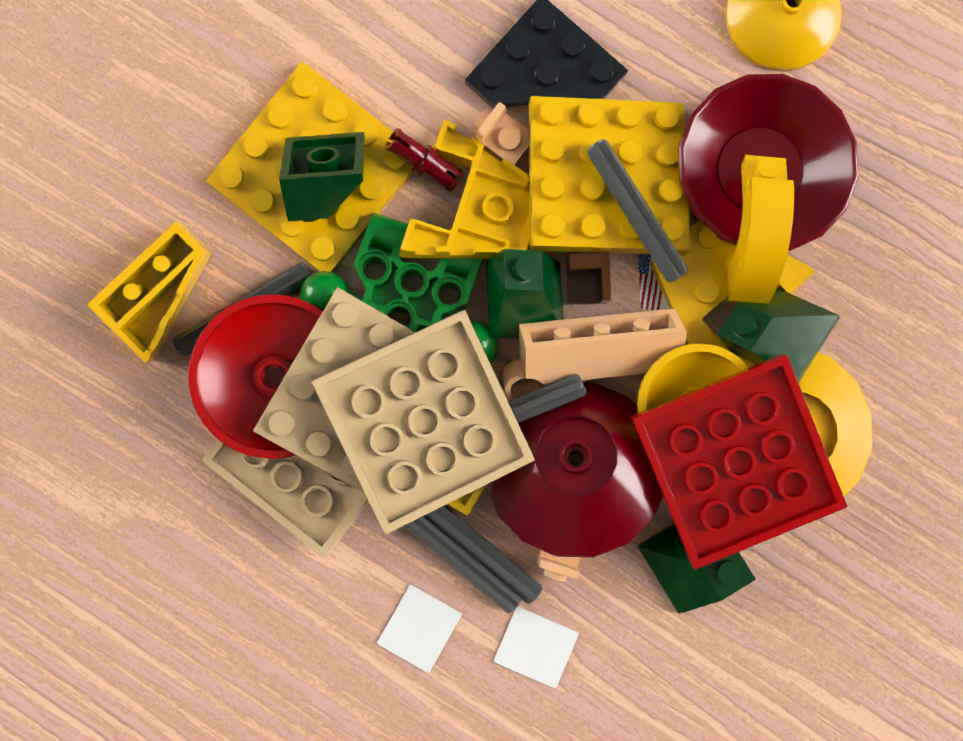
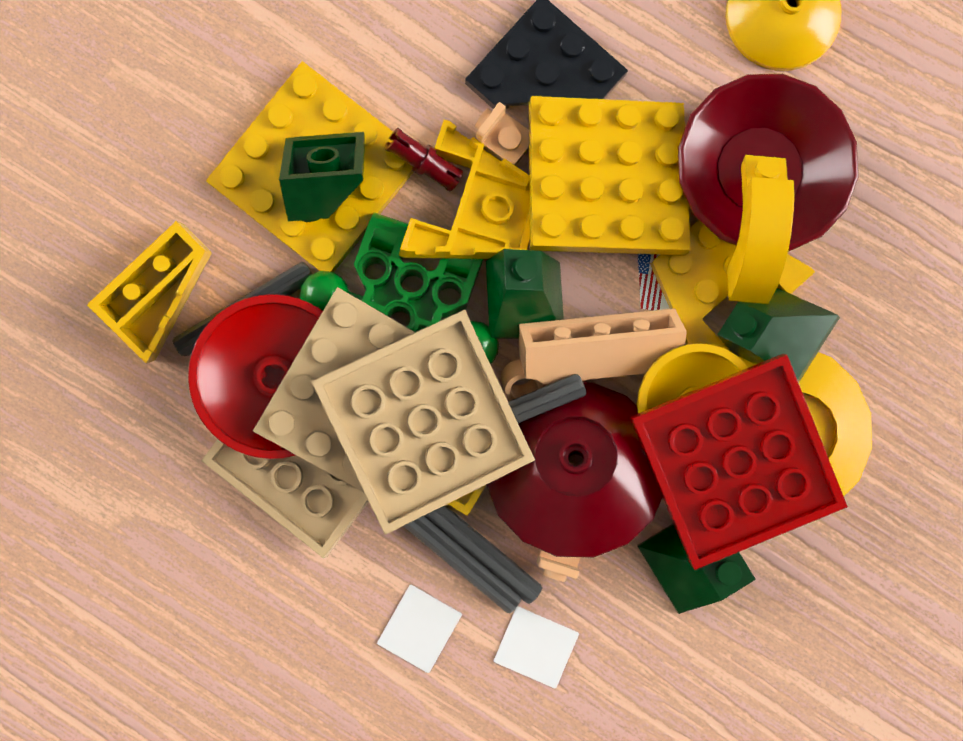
reddish brown panel [566,252,611,305] -> none
dark grey axle [587,139,688,283] -> none

